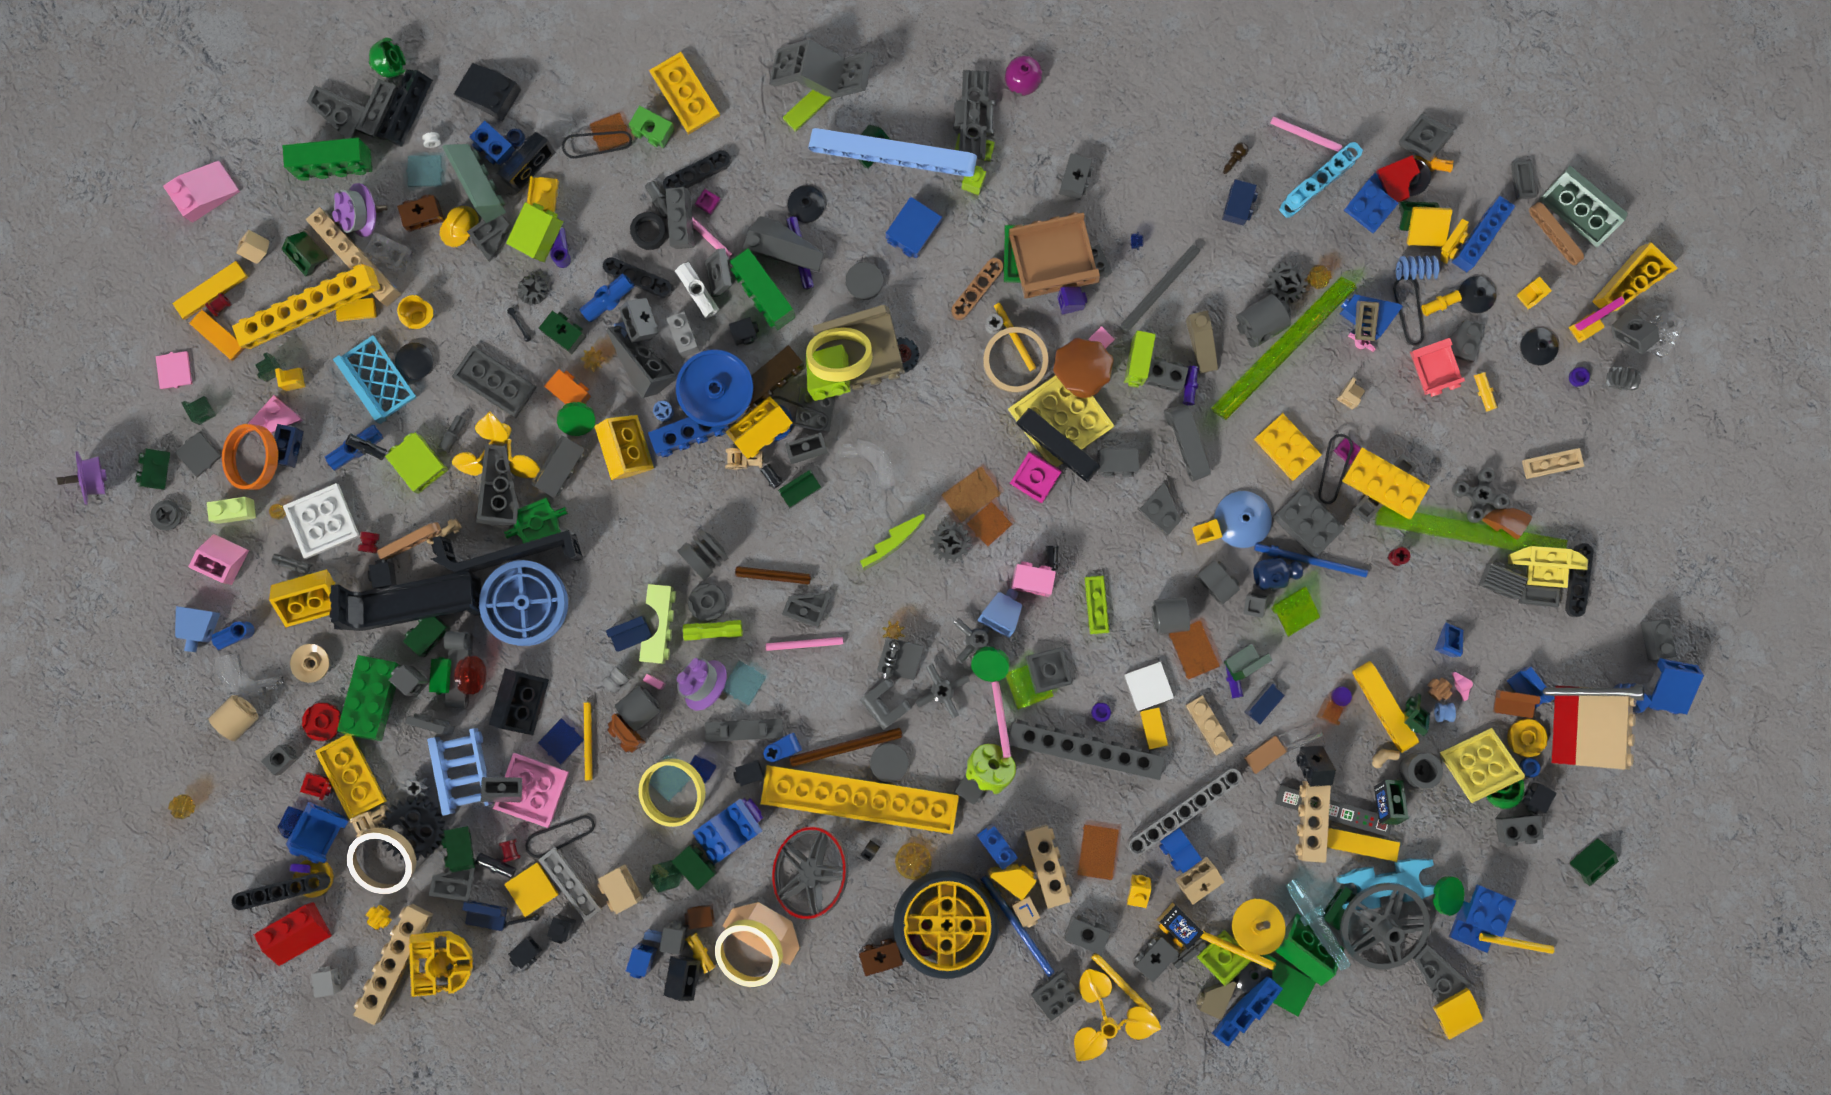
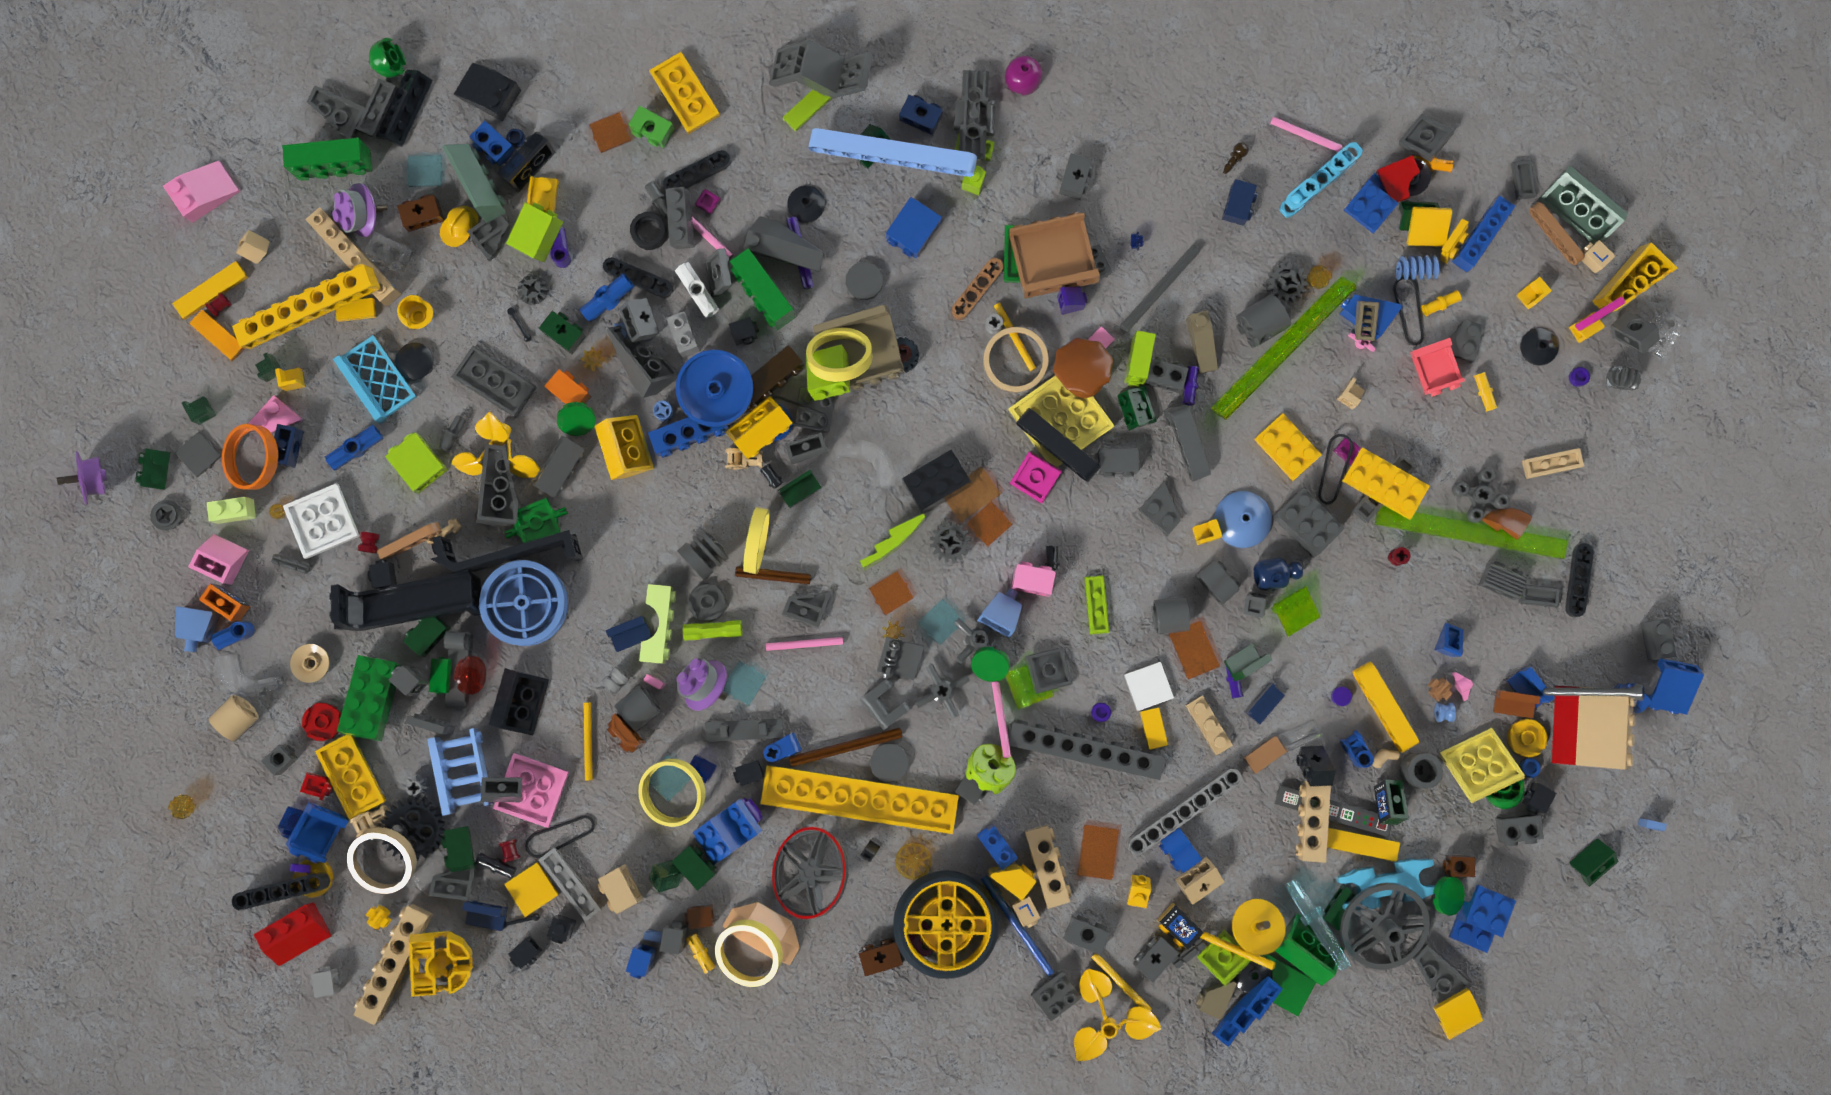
bright pink piece [156,351,192,389] -> none
yellow slope [269,569,335,627] -> none
dark green panel [281,231,328,277] -> none
black pin [345,433,387,460] -> none
white bush [422,132,441,148] -> none
clear blue piece [538,718,584,765] -> none
black piece [562,131,632,159] -> none
black brick [663,956,701,1001] -> none
blue bar [1254,543,1368,578] -> none
clear orange panel [1316,699,1343,726] -> none
dark green bracket [1404,693,1430,736] -> none
black dish [1459,276,1496,314] -> none
yellow bar [1479,933,1554,954] -> none
light yellow plate [1508,546,1588,588] -> none
none -> orange brick [199,583,251,622]
none -> light yellow piece [743,507,770,574]
none -> clear orange piece [869,571,914,616]
none -> dark blue brick [899,95,943,136]
none -> black brick [902,449,971,514]
none -> clear light blue piece [918,599,964,645]
none -> dark green bracket [1117,386,1157,431]
none -> blue piece [1339,730,1374,768]
none -> reddish brown brick [1443,855,1475,877]
none -> tan brick [1582,240,1615,273]
none -> medium blue tile [1638,818,1667,831]

